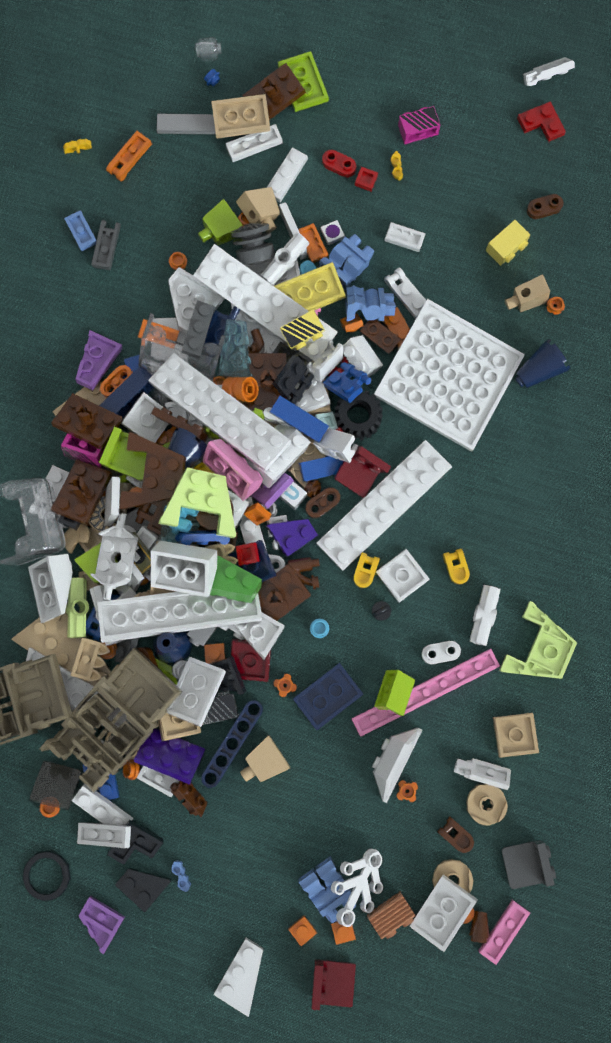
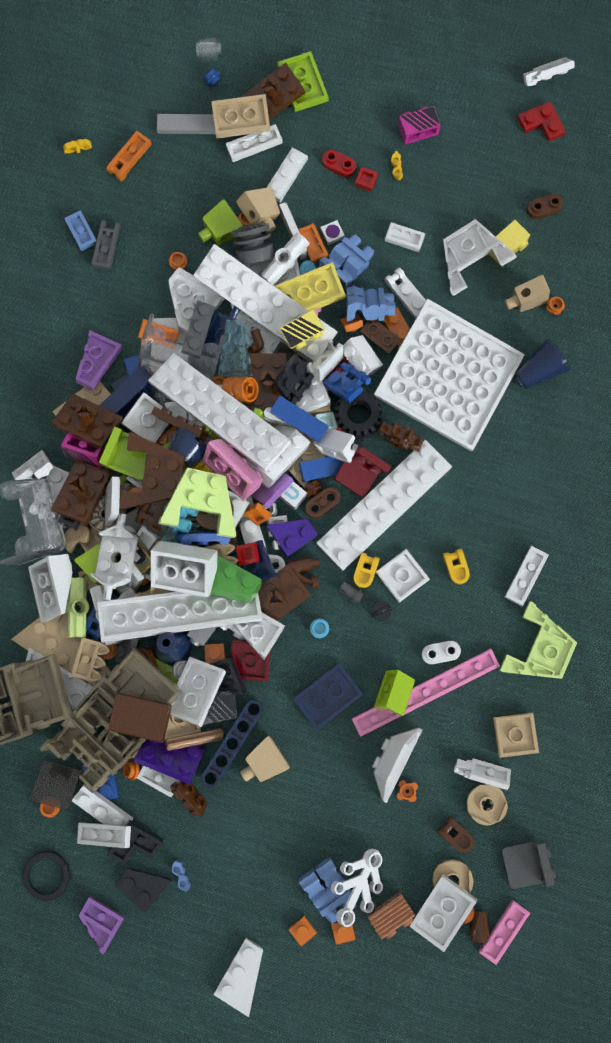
orange plate [100,365,133,398] -> none
orange plate [274,674,297,697] -> none
dark red bracket [311,959,356,1010] -> none
white piece [469,585,500,646] -> none
none -> white plate [12,450,54,485]
none -> reddish brown piece [108,693,172,743]
none -> medium nougat axle [165,728,224,751]
none -> dark grey pin [338,581,364,604]
none -> reddish brown gear [378,421,424,452]
none -> white wing [443,219,517,296]
none -> white plate [504,546,549,606]

